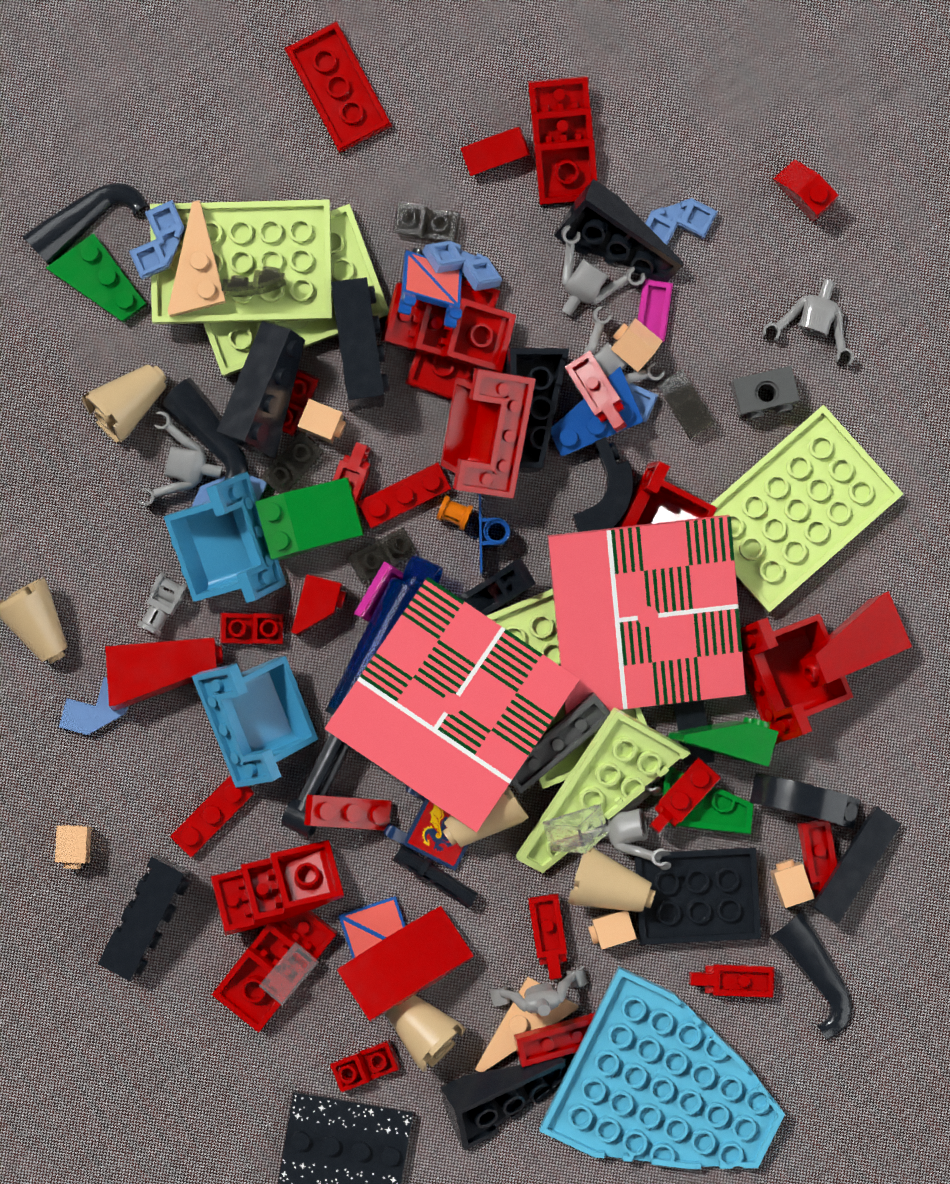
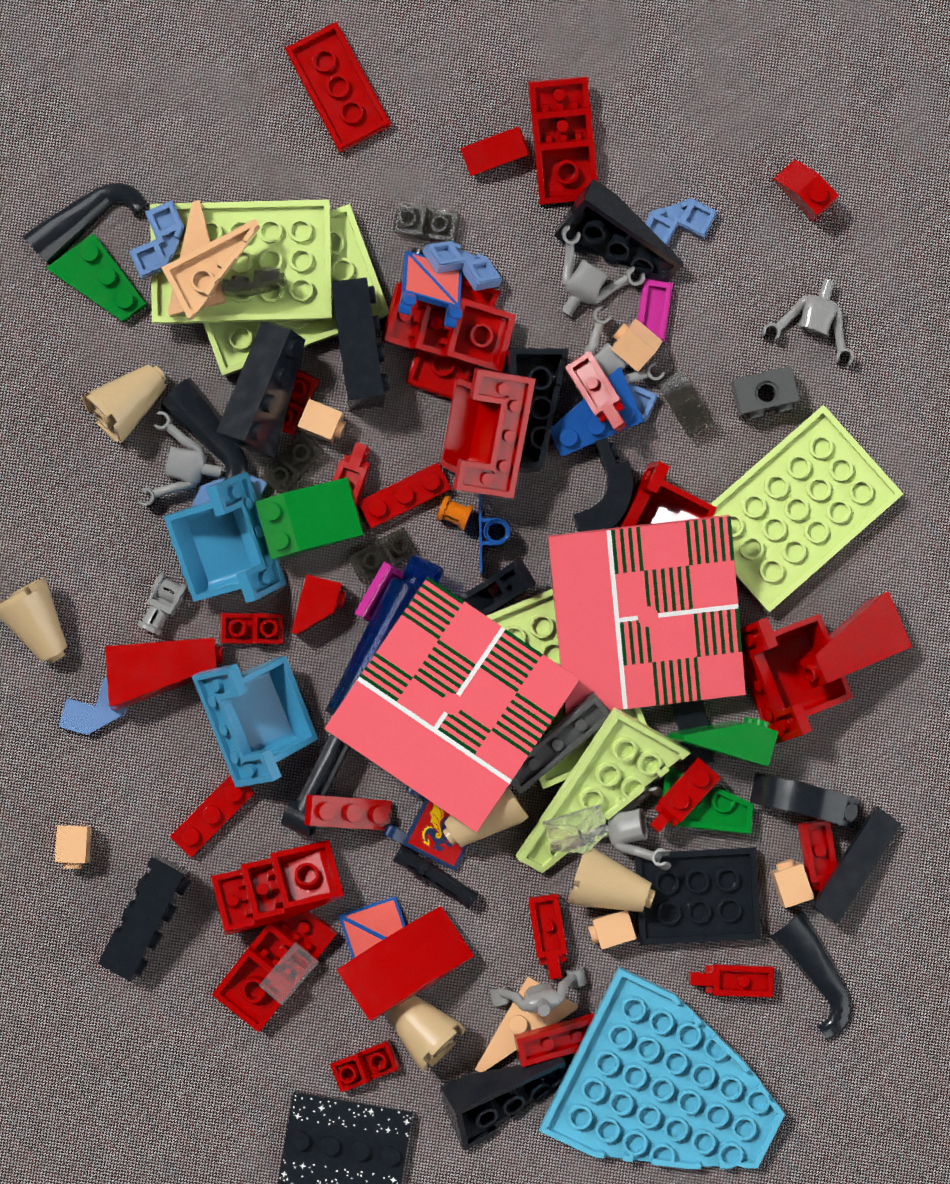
none -> light nougat wing [161,219,260,321]

